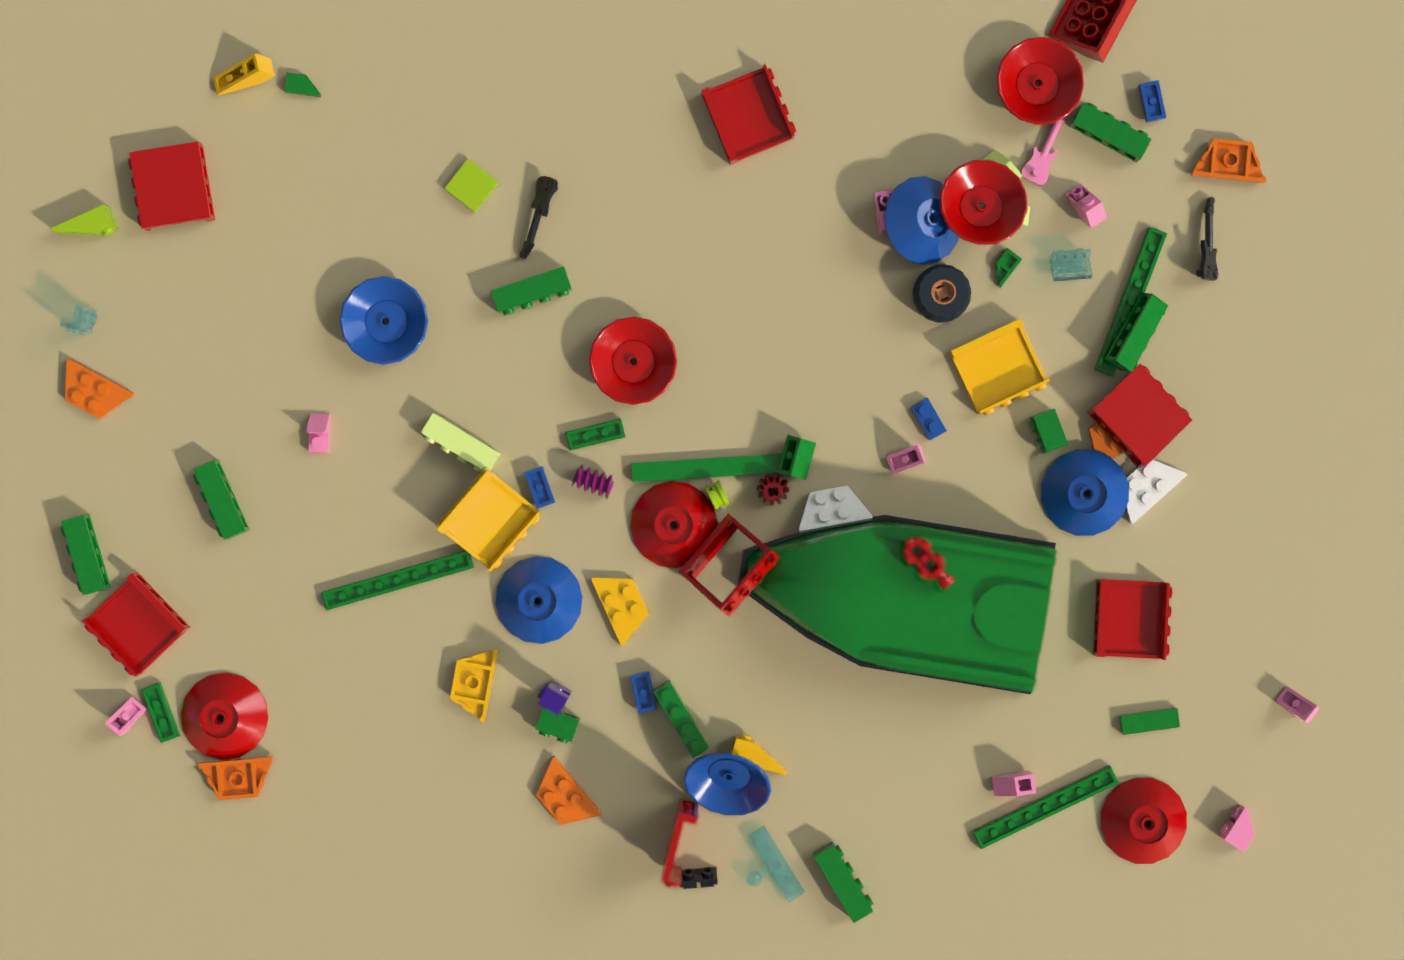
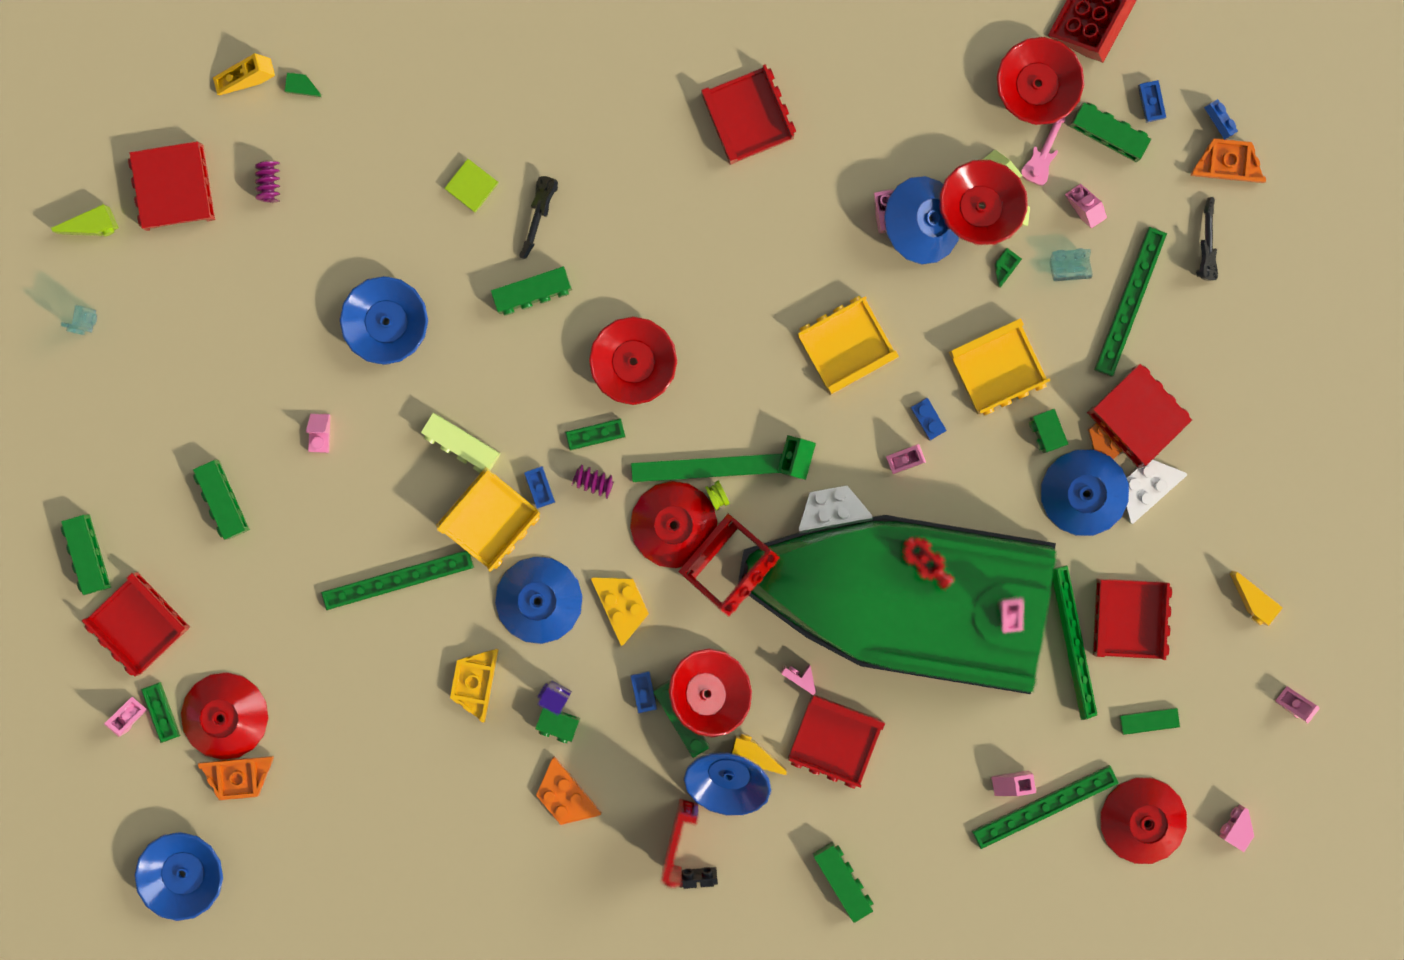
orange wing [65,358,135,419] -> none
clear light blue plate [746,826,805,902] -> none
dark red gear [756,472,789,505] -> none
black wheel [912,264,971,323] -> none
green brick [1105,293,1168,372] -> none
none -> blue dish [134,832,223,921]
none -> magenta piece [255,161,280,203]
none -> red dish [669,648,752,737]
none -> bright pink slope [781,664,816,695]
none -> red panel [788,695,885,789]
none -> yellow panel [797,296,899,395]
none -> bright pink slope [998,598,1023,633]
none -> green tile [1052,565,1098,720]
none -> blue plate [1204,99,1238,140]
none -> yellow slope [1230,571,1283,626]

